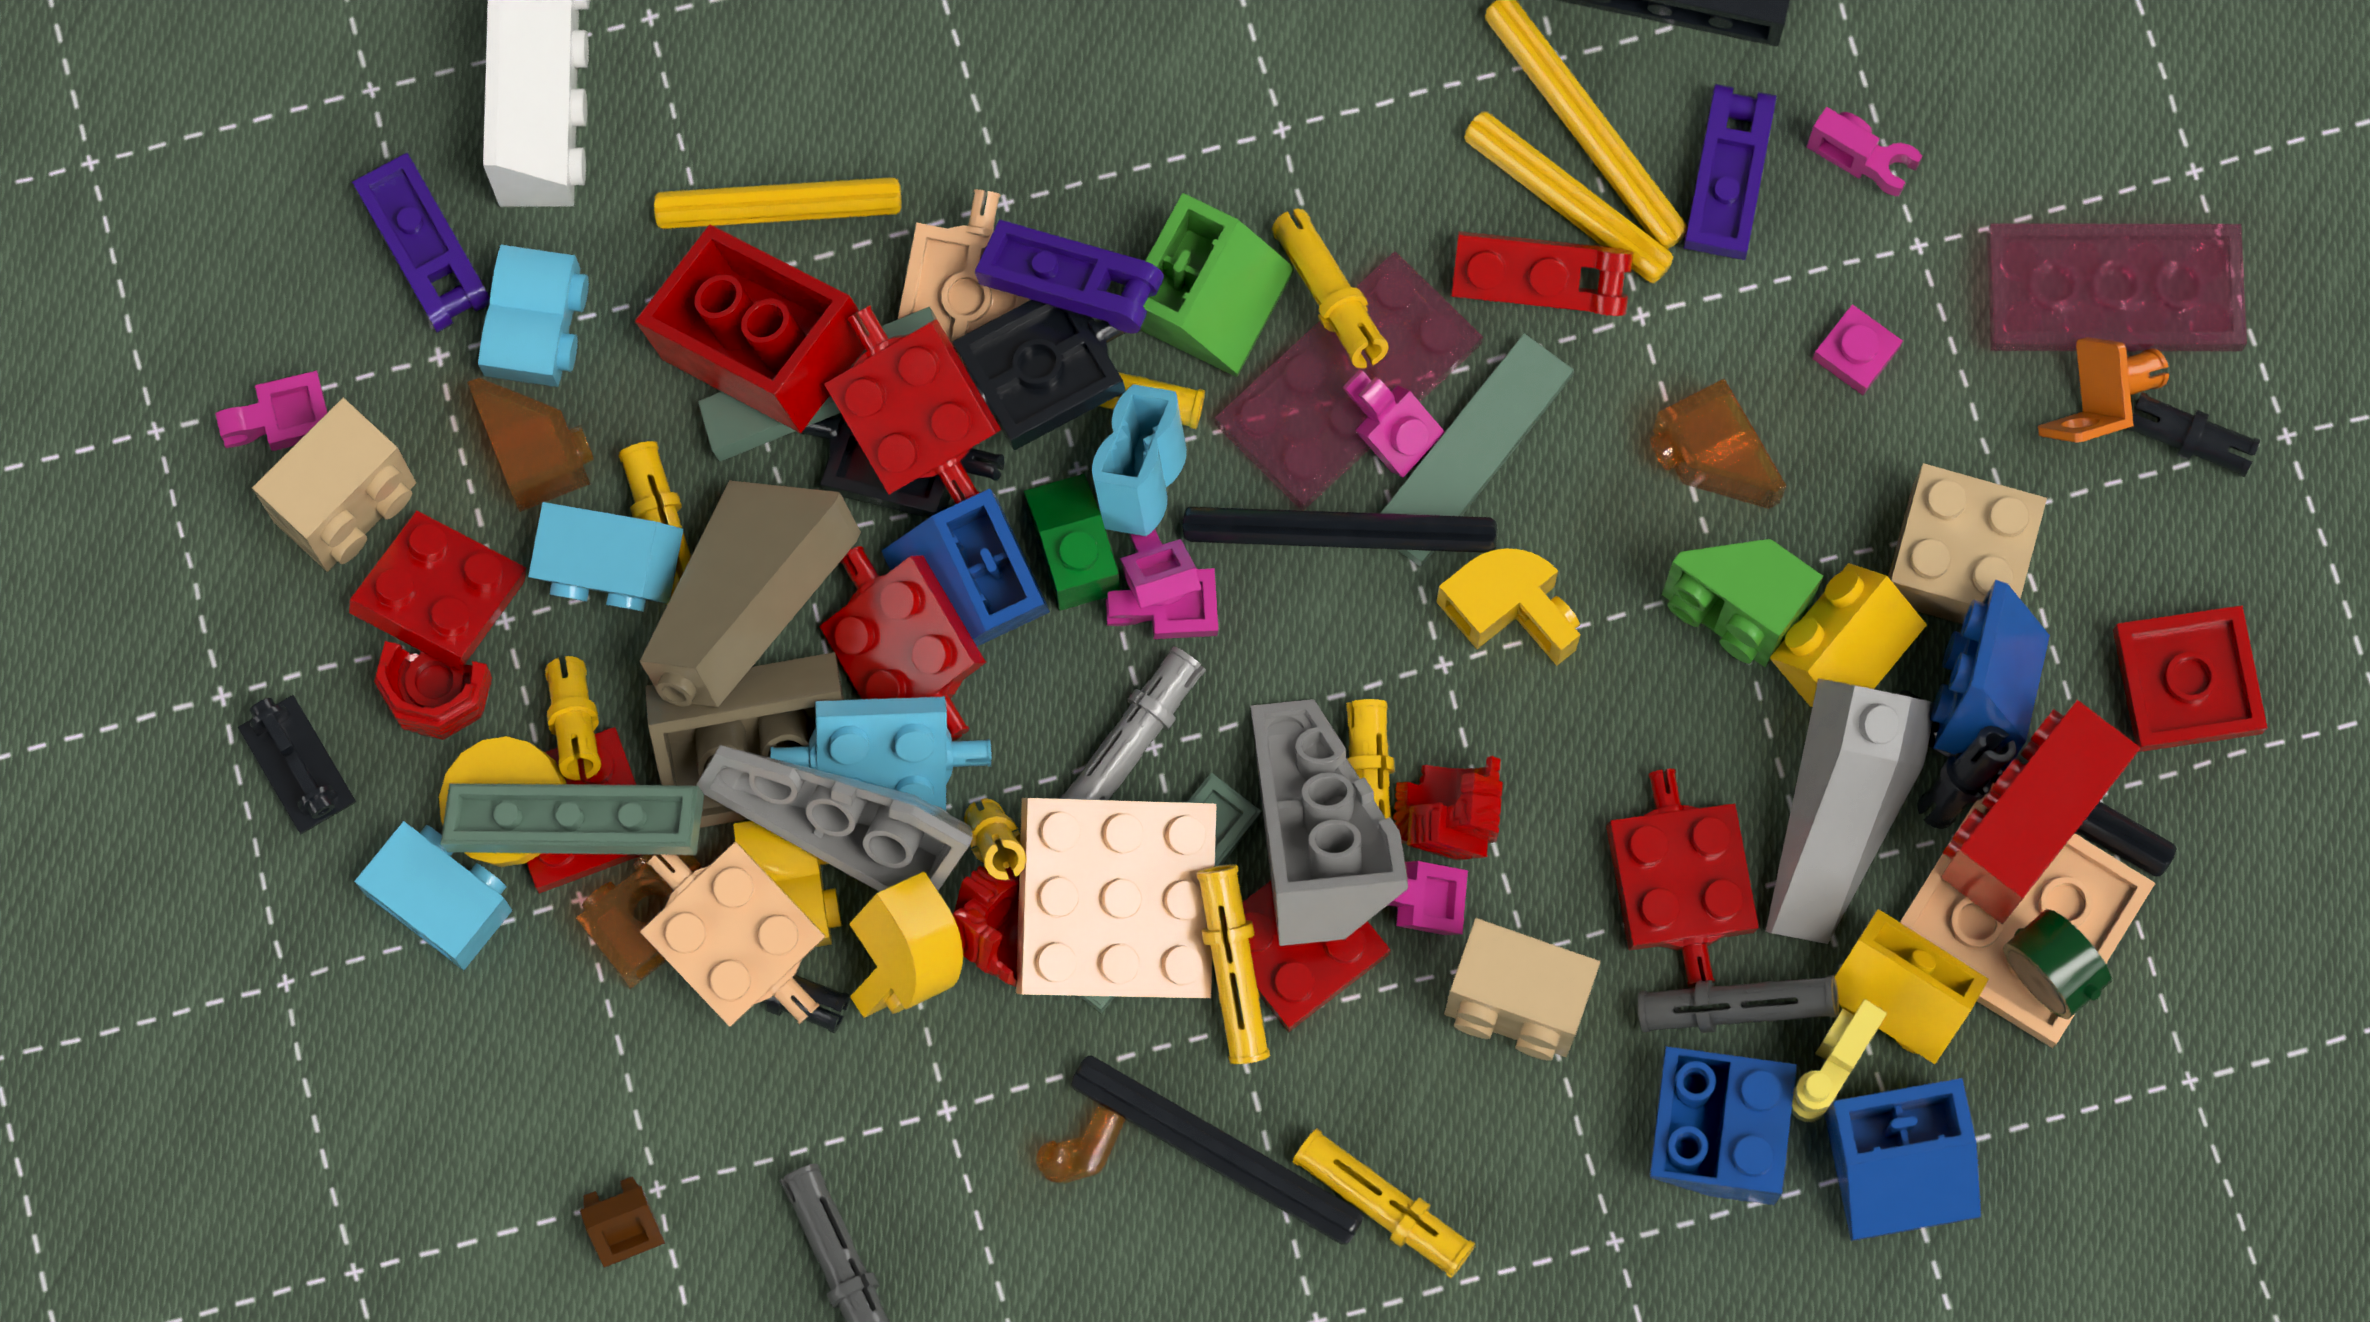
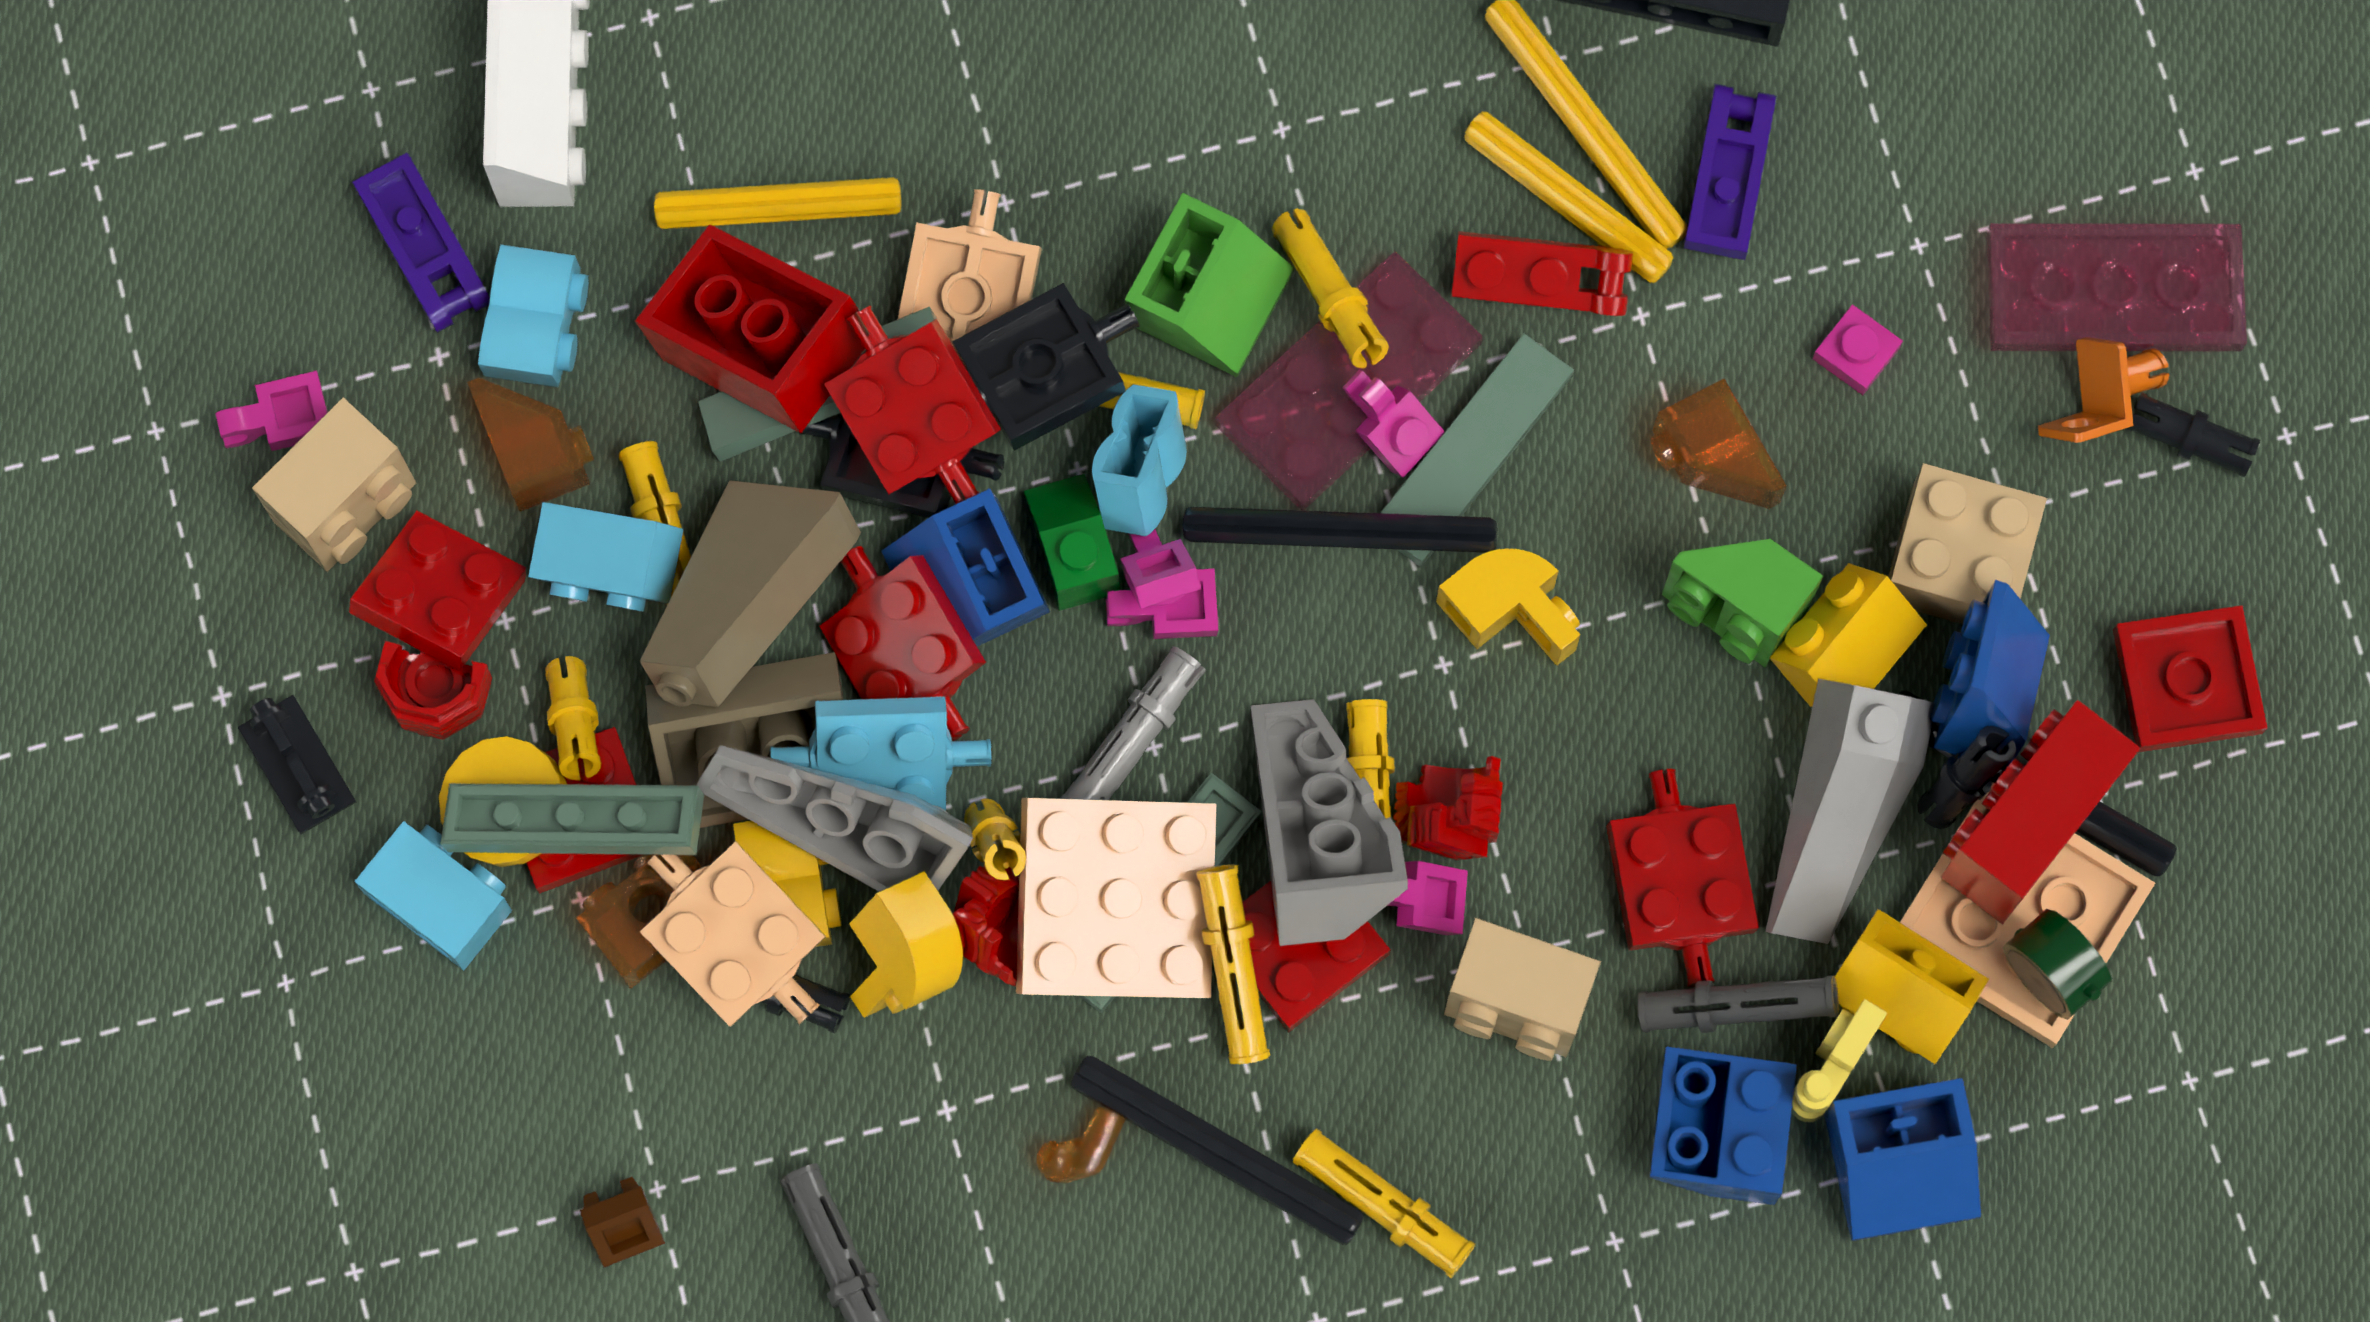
dark purple plate [974,219,1164,334] -> none
dark pink plate [1806,106,1922,196] -> none

